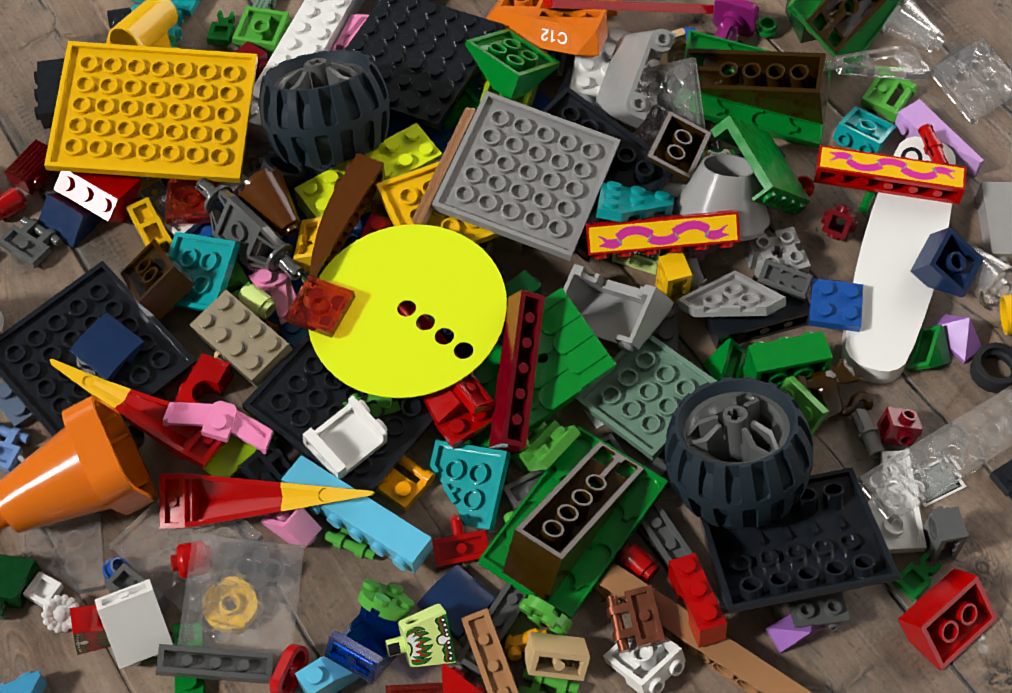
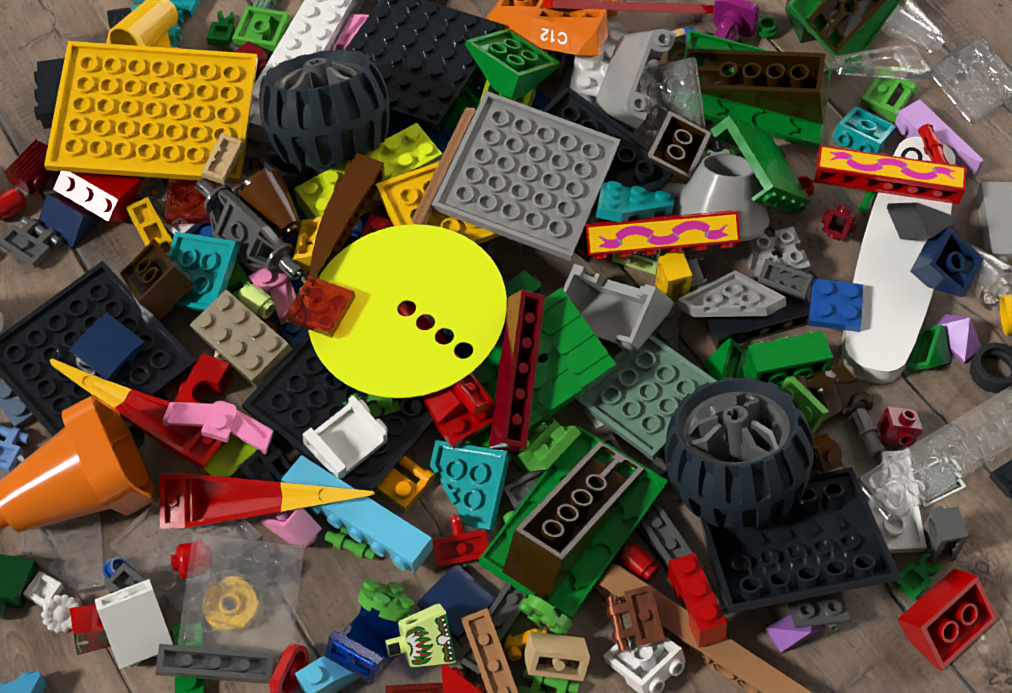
none -> tan plate [201,133,245,185]
none -> reddish brown brick [812,433,843,473]
none -> black slope [887,202,958,239]

